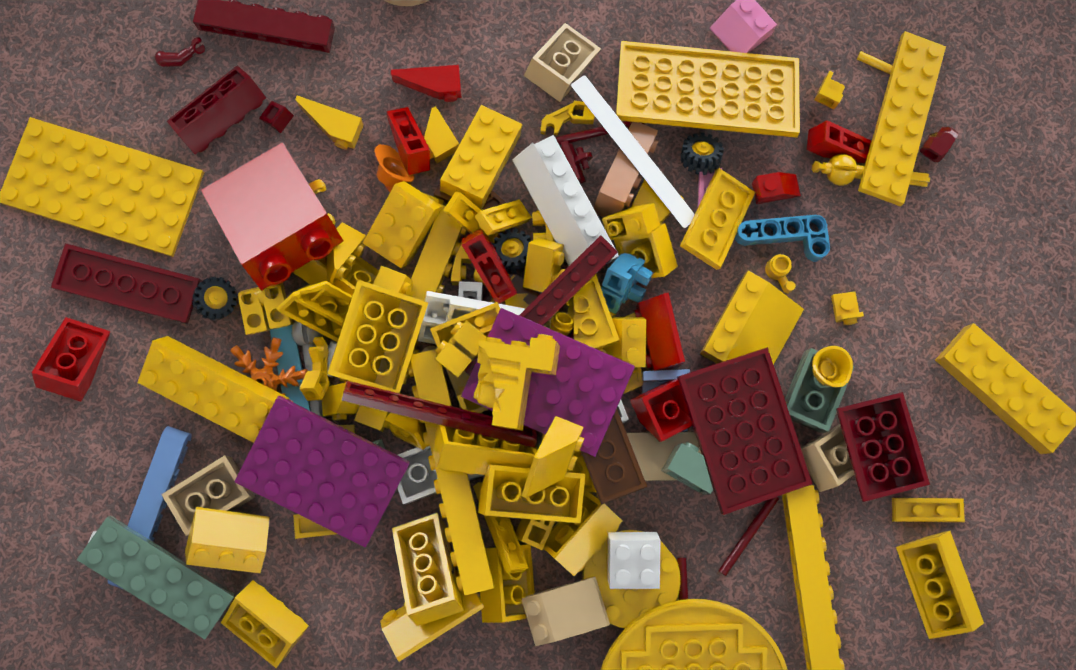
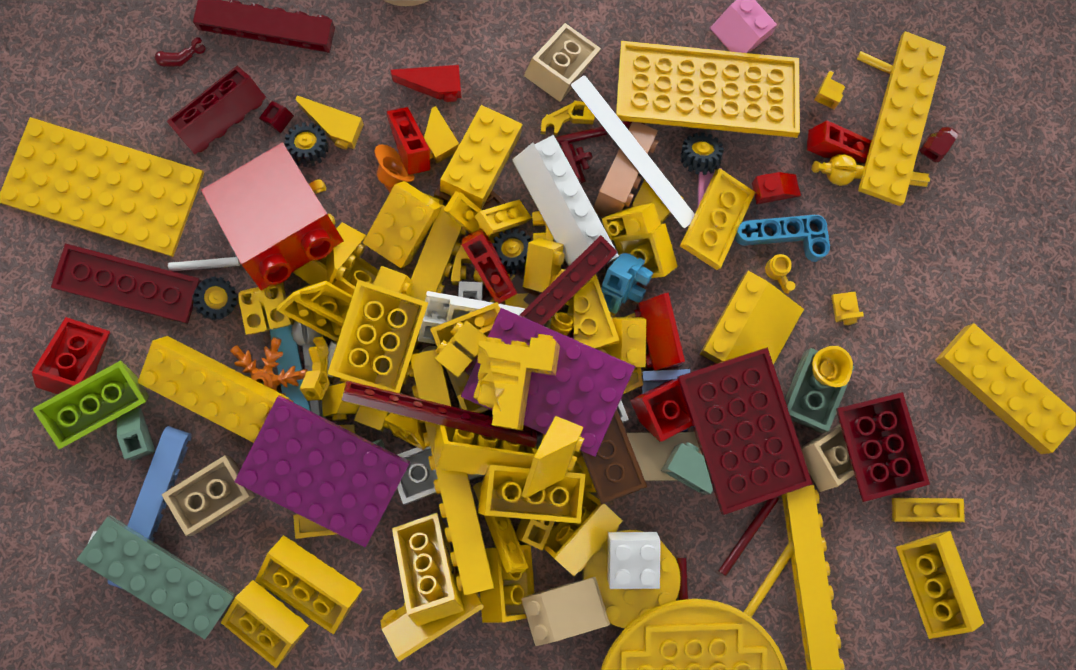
yellow slope [185,507,269,573] -> none
none -> lime slope [32,360,149,449]
none -> sand green slope [117,408,156,461]
none -> white bar [168,257,240,272]
none -> yellow slope [255,535,363,635]
none -> black wheel [284,122,329,167]
none -> yellow bar [744,542,794,617]

